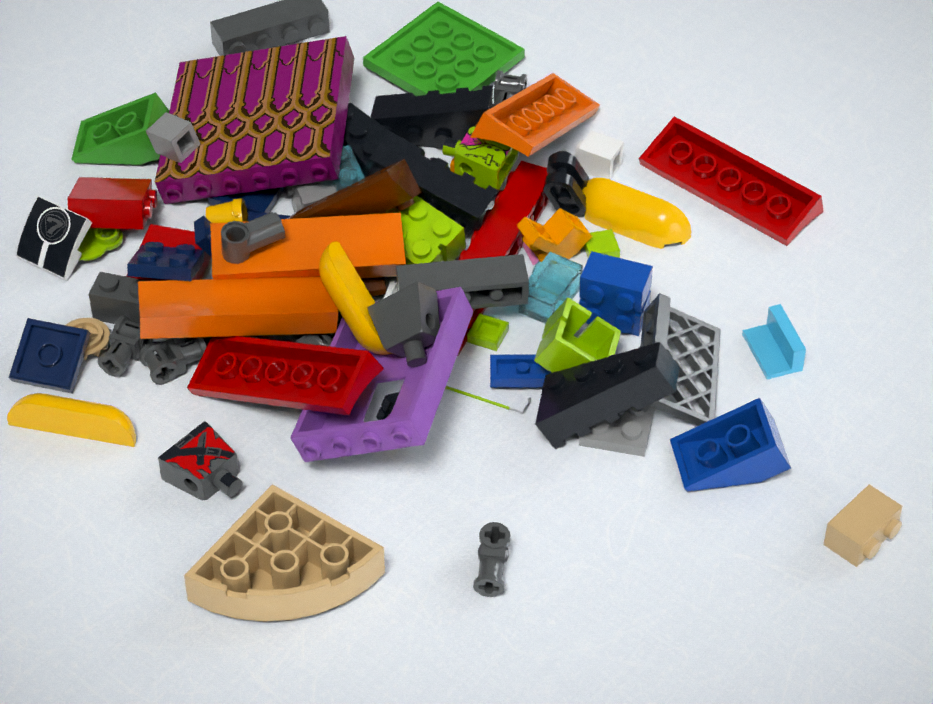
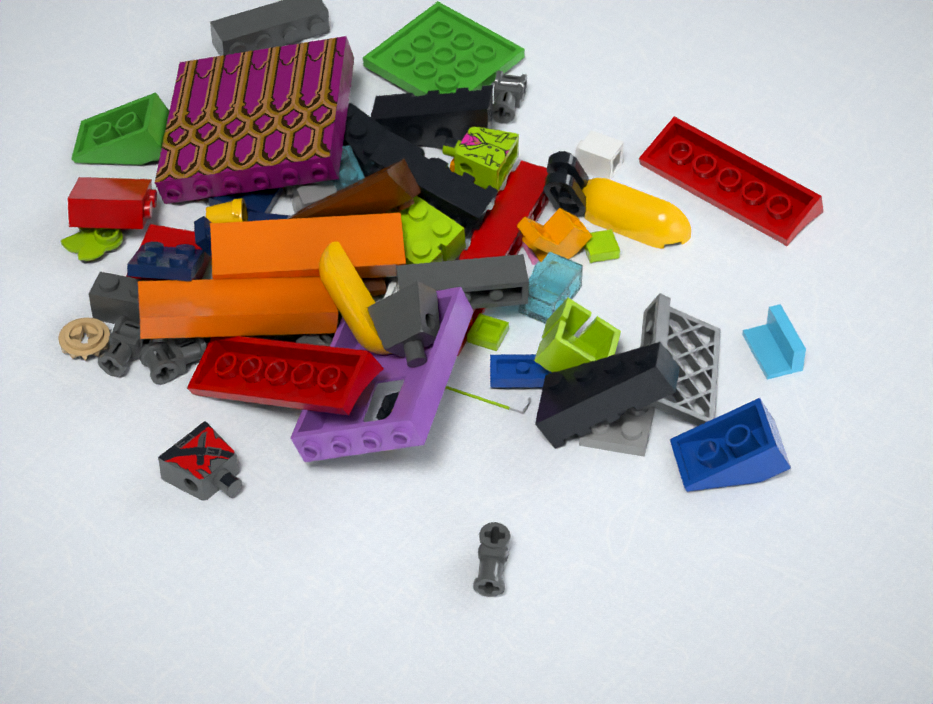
yellow brick [7,393,136,447] -> none
dark blue plate [8,318,91,394] -> none
black slope [16,196,92,281] -> none
light grey brick [146,112,200,163] -> none
tan brick [184,484,385,622] -> none
dark grey piece [221,212,285,264] -> none
orange arch [470,73,600,157] -> none
blue piece [579,251,653,336] -> none
tan brick [823,484,903,567] -> none

